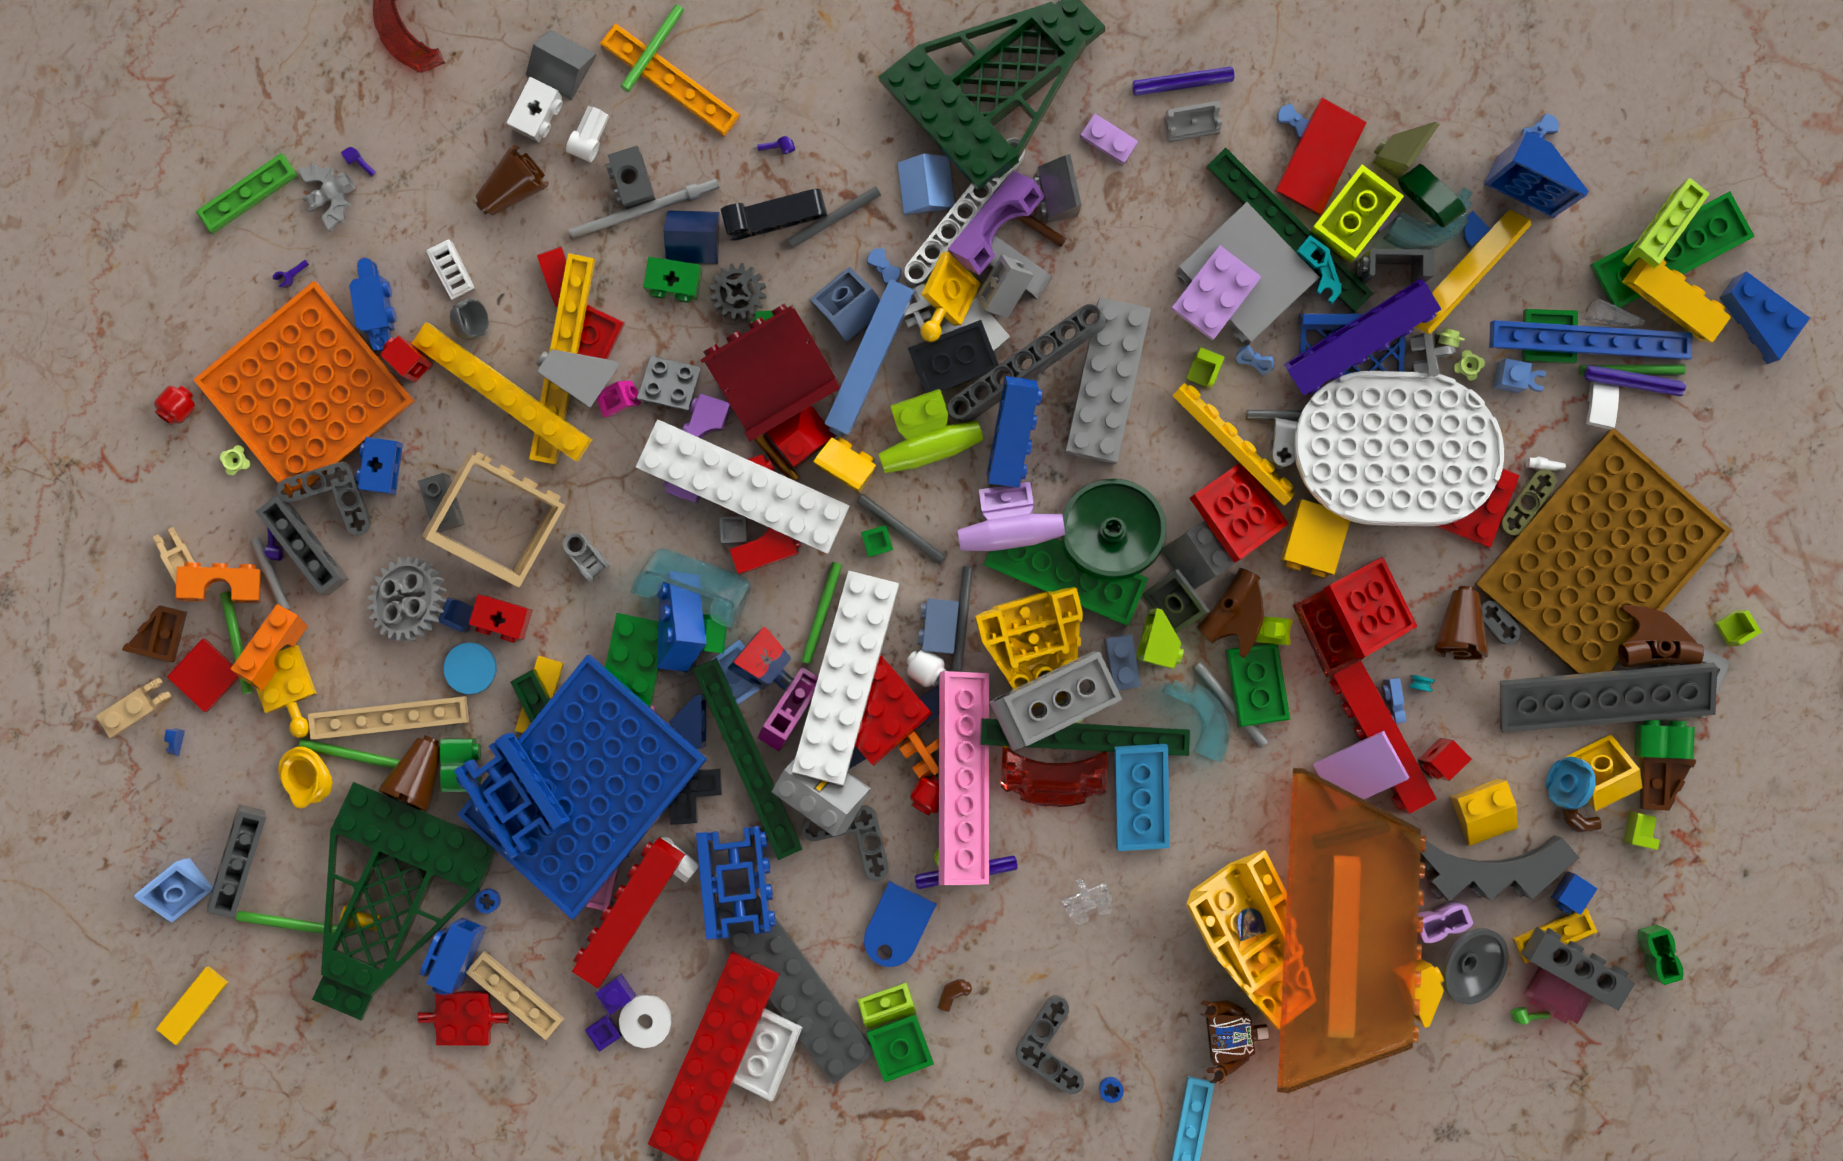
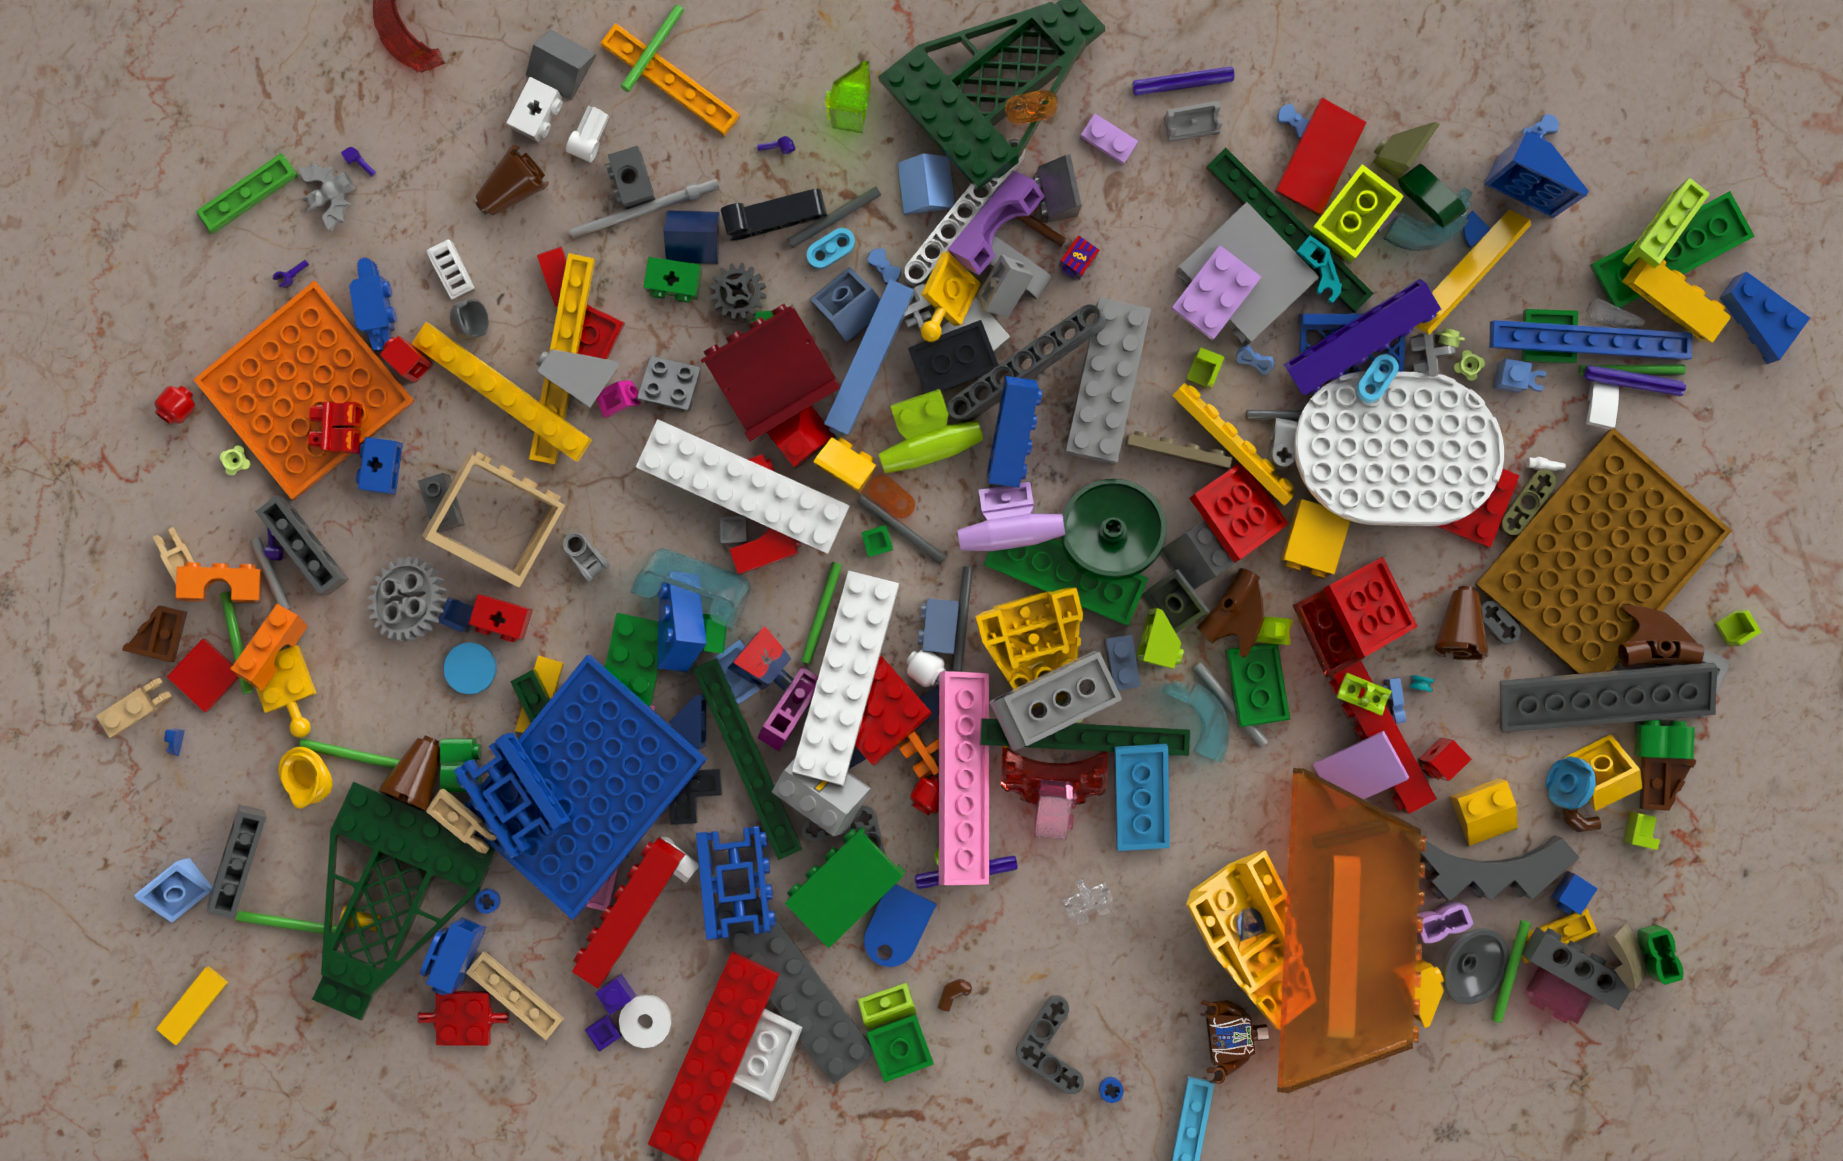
dark grey beam [276,462,371,536] -> none
tan plate [308,696,469,740] -> none
medium lavender arch [664,393,732,504] -> none
pearl gold bar [741,424,800,481] -> none
dark grey panel [1355,249,1434,284] -> none
bright green hand [1511,1007,1550,1025] -> none
none -> red hips [308,402,362,454]
none -> tan hinge [426,789,497,853]
none -> green panel [785,827,906,949]
none -> medium azure plate [807,228,855,269]
none -> clear neon green slope [825,61,872,134]
none -> clear orange plate [869,475,915,518]
none -> clear orange plate [1005,90,1058,124]
none -> clear pink brick [1034,779,1077,840]
none -> brick [1059,235,1100,280]
none -> dark tan plate [1125,431,1232,470]
none -> lime hips [1336,673,1392,715]
none -> medium azure plate [1356,354,1399,403]
none -> bright green bar [1492,920,1531,1023]
none -> dark tan slope [1606,923,1647,992]

